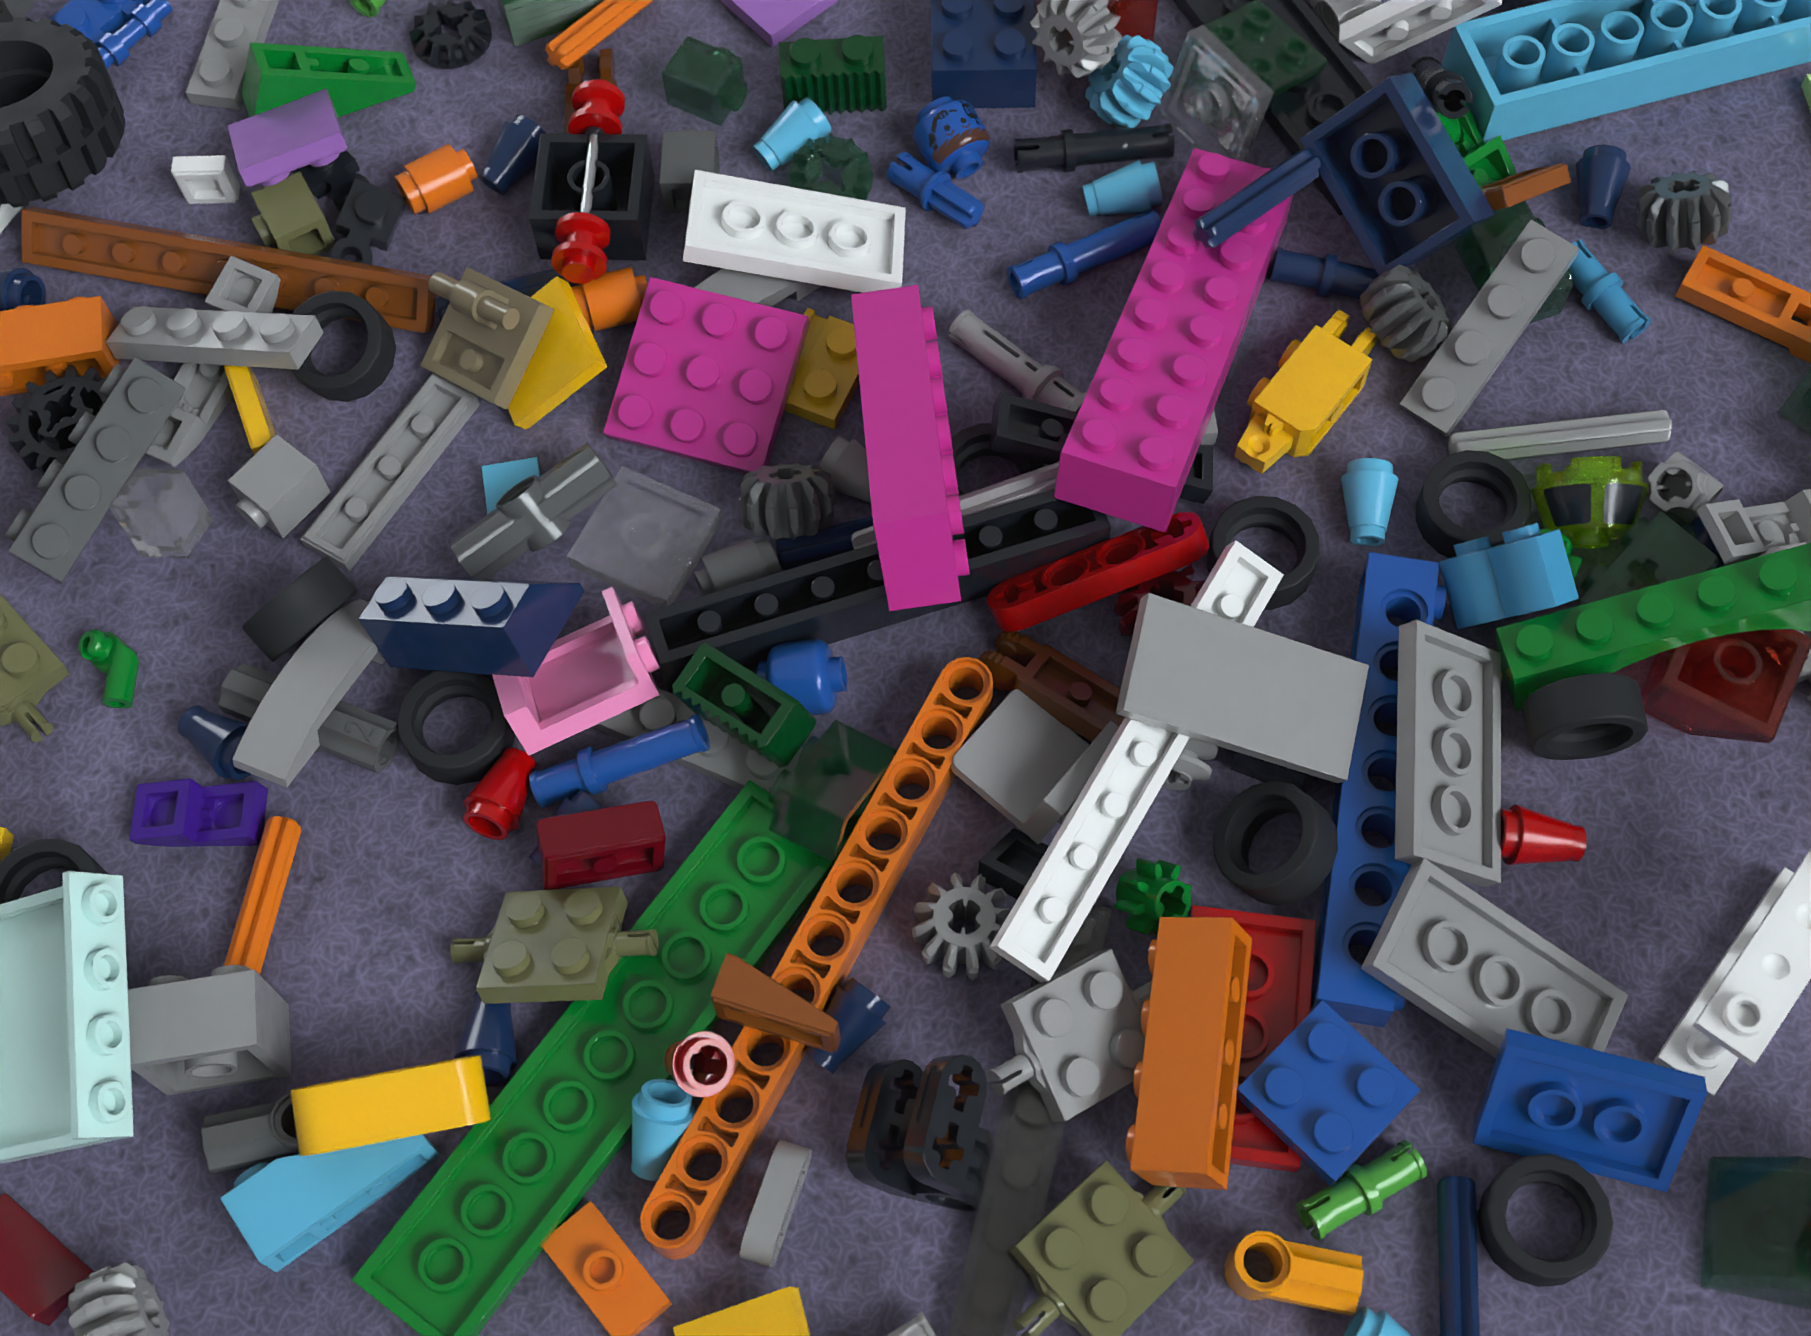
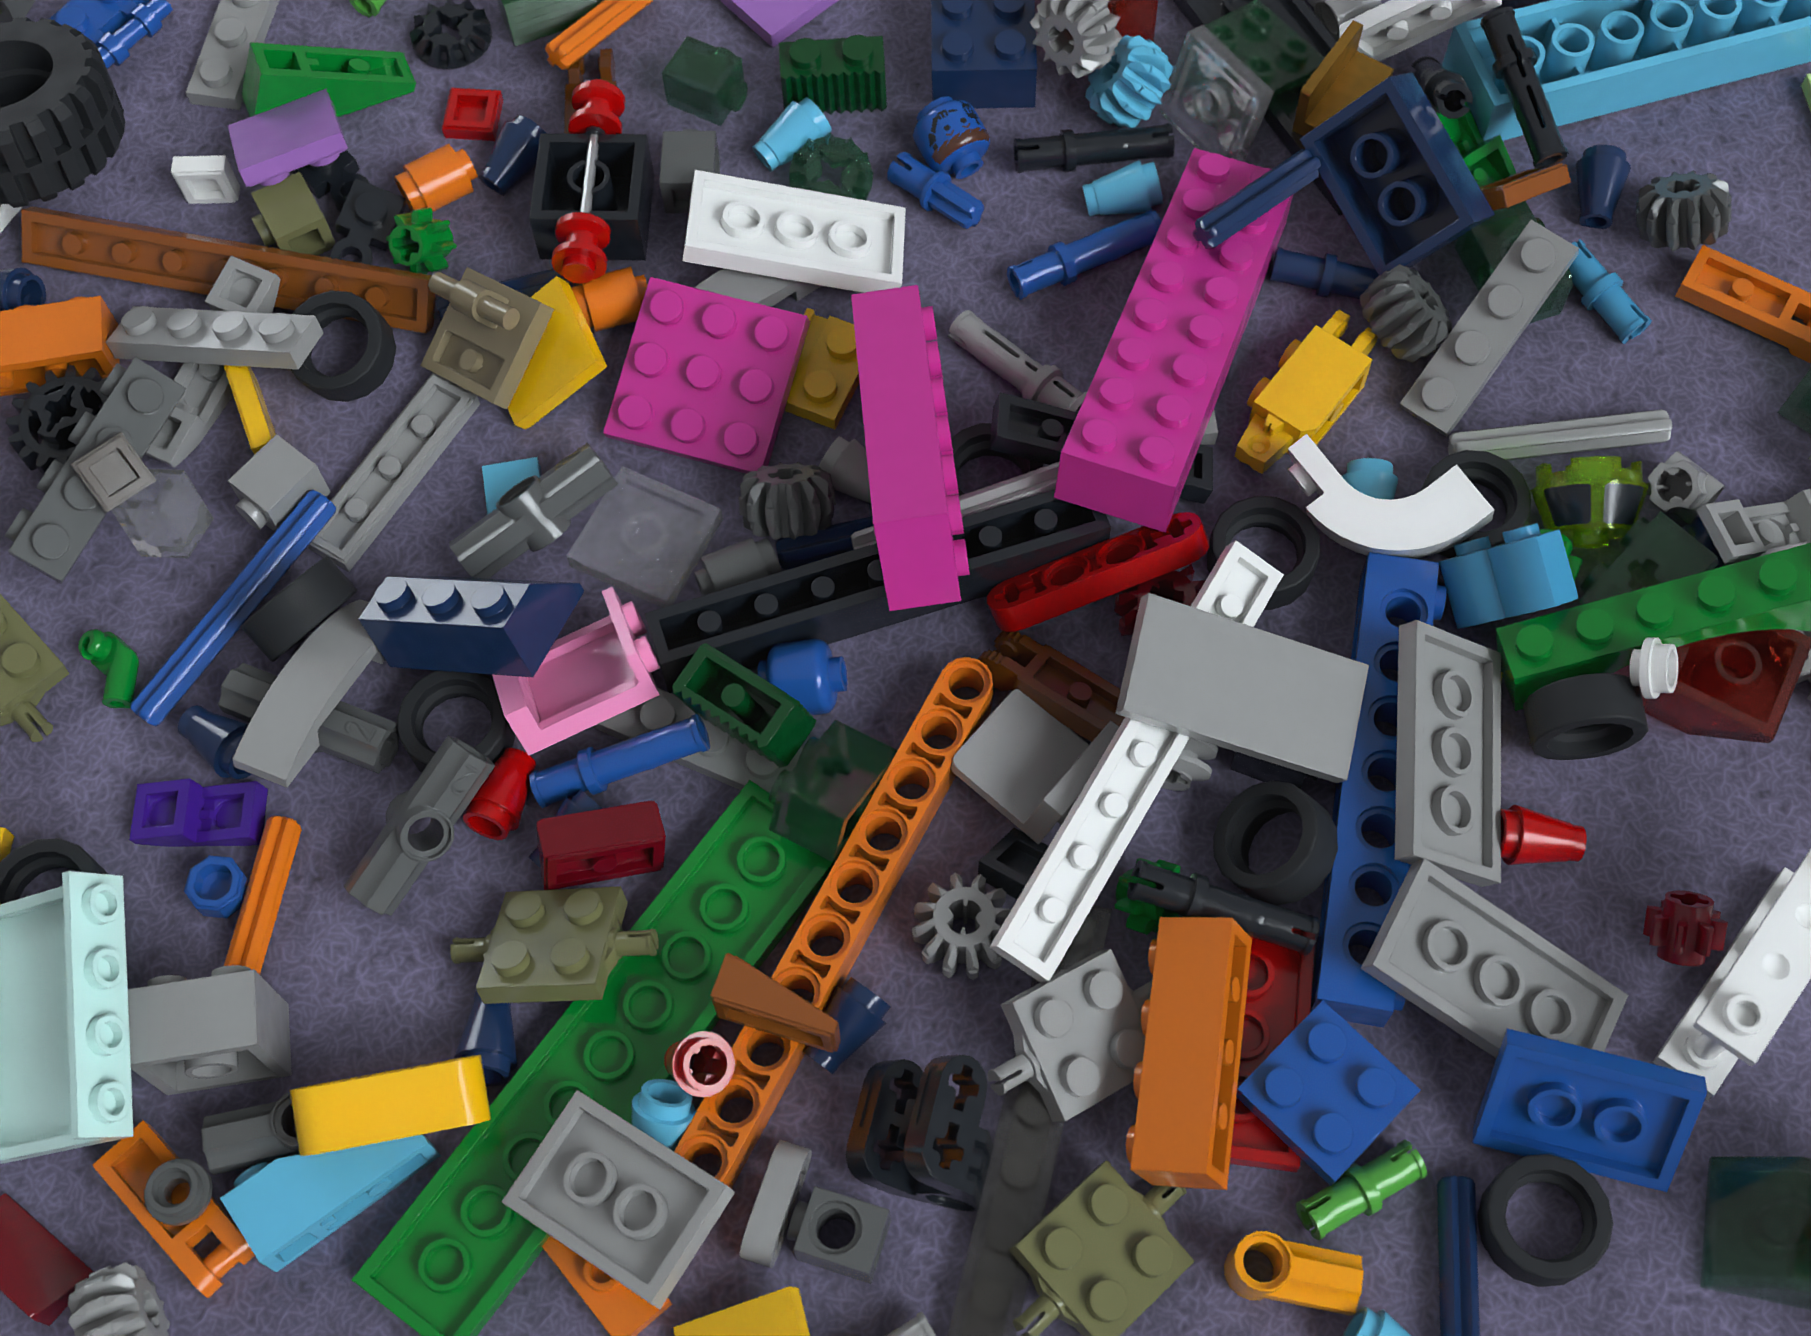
none -> tile [70,432,157,513]
none -> orange plate [92,1120,255,1298]
none -> blue axle [130,490,336,727]
none -> dark grey plate [144,1158,212,1226]
none -> blue tile [184,855,249,918]
none -> dark grey piece [344,735,495,916]
none -> green gear [386,207,457,274]
none -> red tile [442,88,504,141]
none -> light grey plate [502,1090,735,1309]
none -> dark grey brick [787,1186,891,1284]
none -> black pin [1127,860,1319,956]
none -> white arch [1287,434,1494,559]
none -> pearl gold panel [1292,20,1394,136]
none -> black pin [1480,7,1569,169]
none -> white plate [1630,637,1678,699]
none -> dark red gear [1643,890,1728,966]

